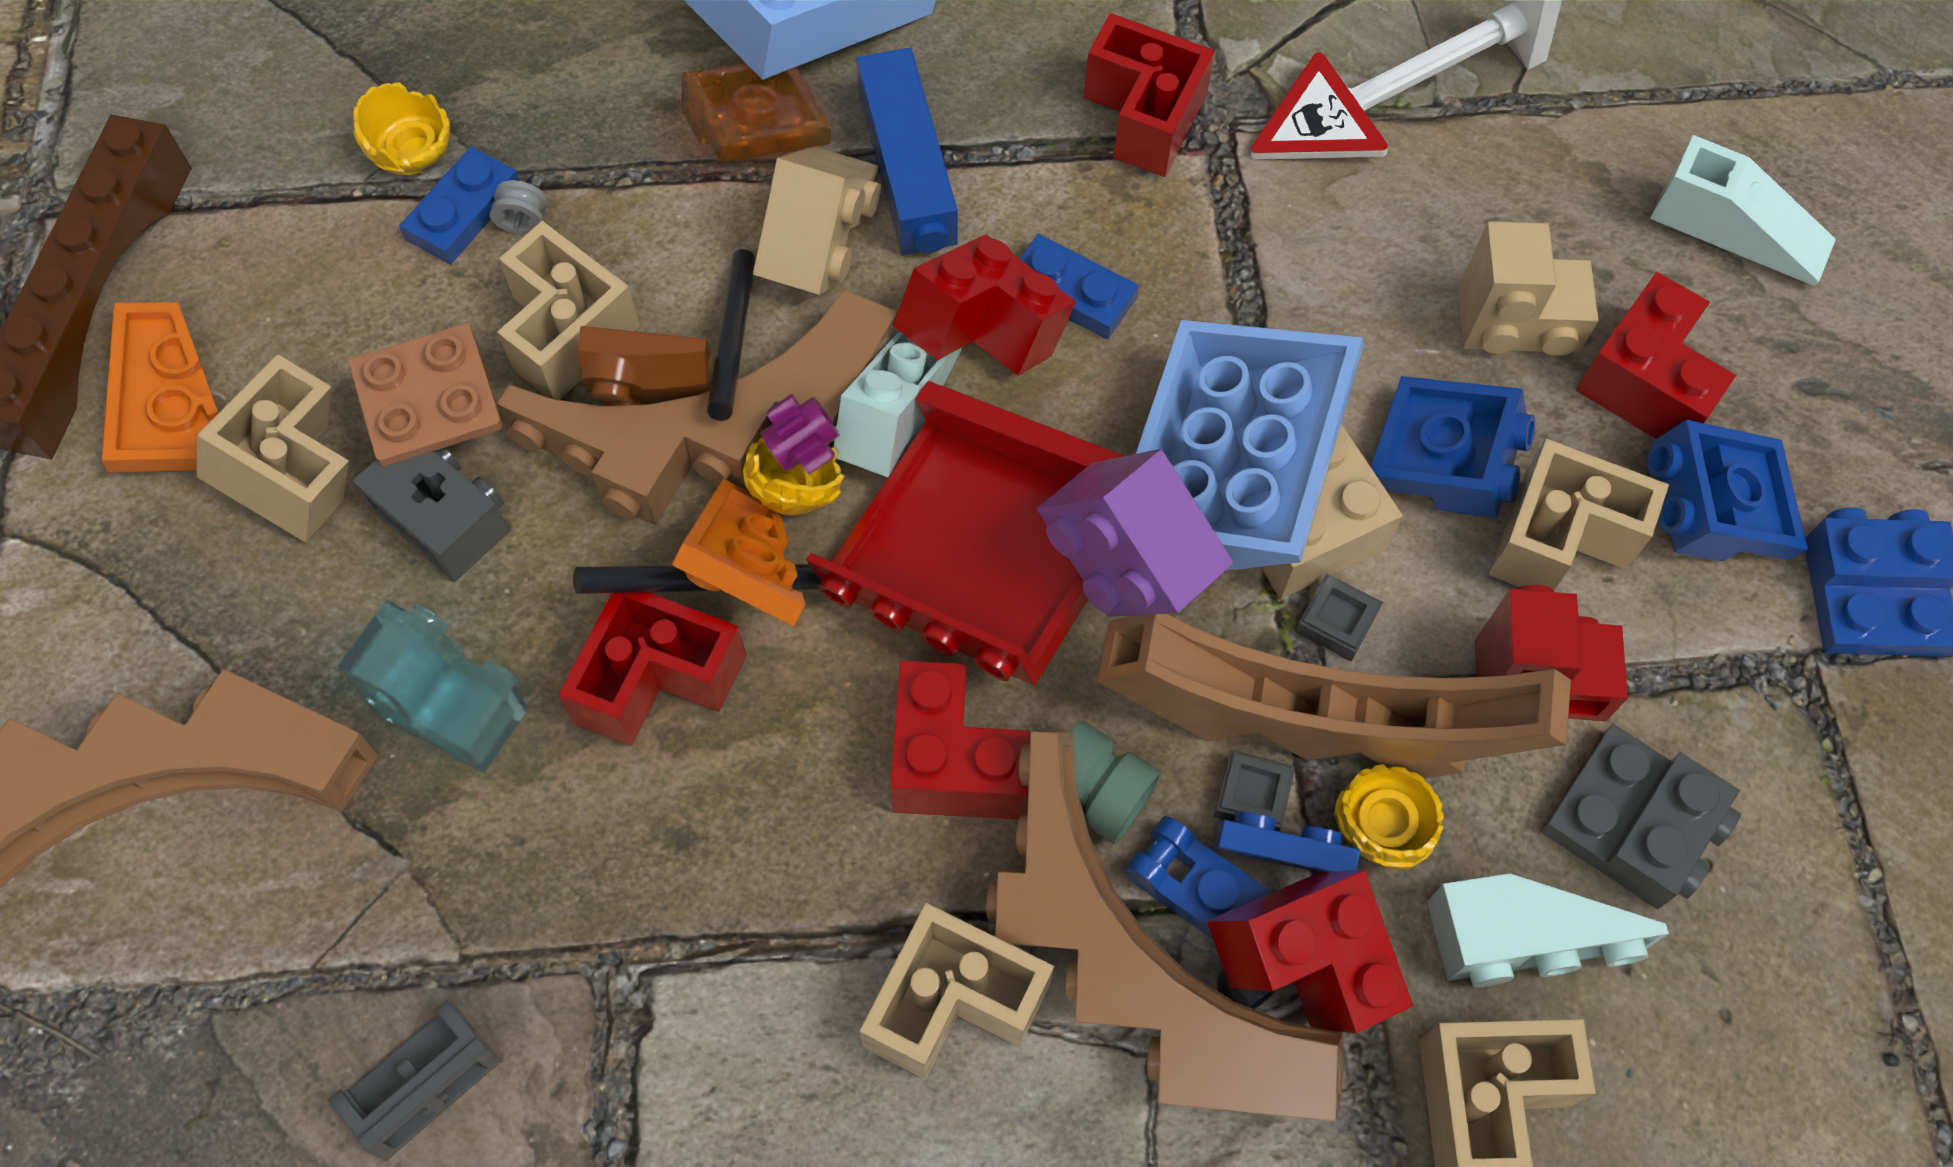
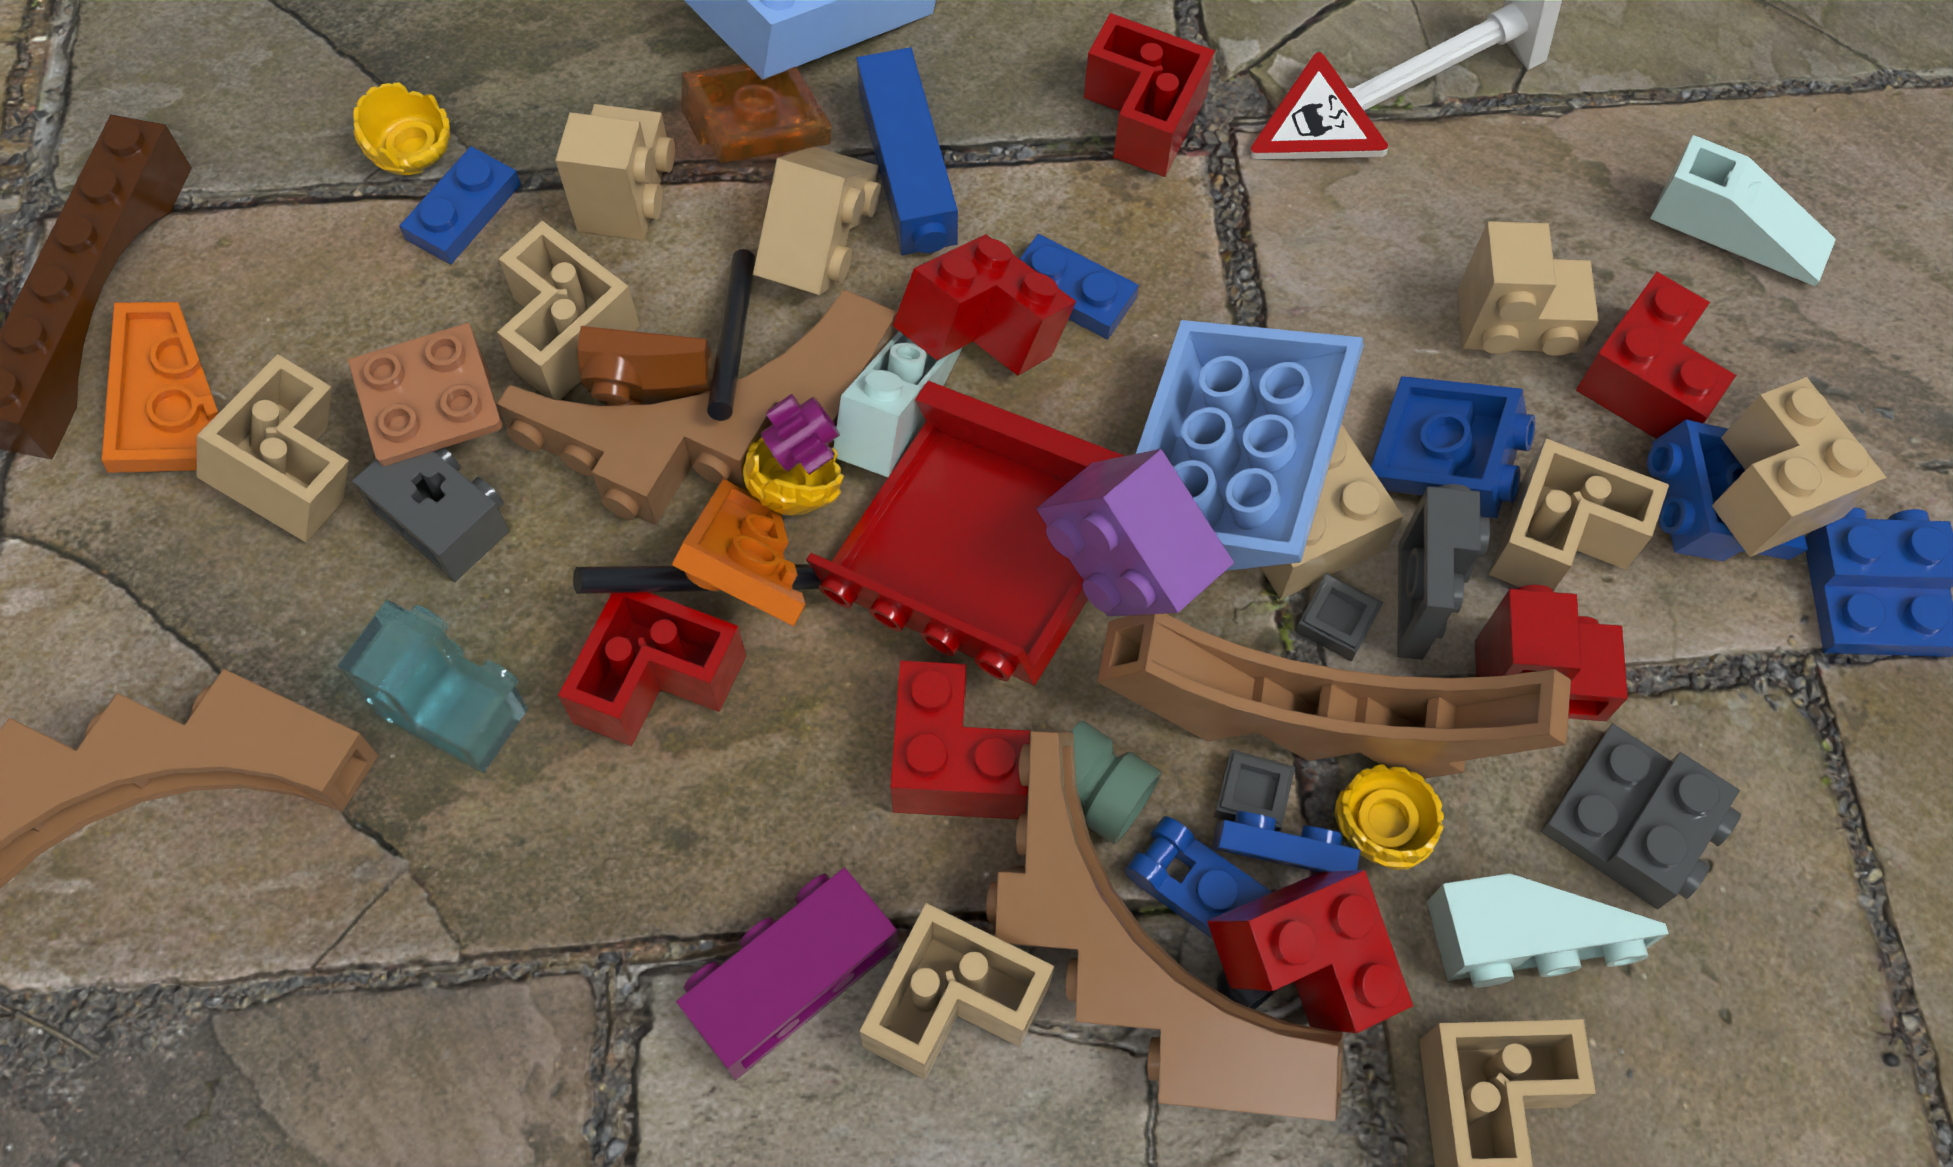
dark grey hinge [328,1000,502,1161] -> none
light grey bush [489,180,548,235] -> none
none -> tan brick [555,104,675,241]
none -> magenta brick [676,867,899,1081]
none -> dark grey plate [1397,484,1490,660]
none -> tan brick [1712,377,1887,557]

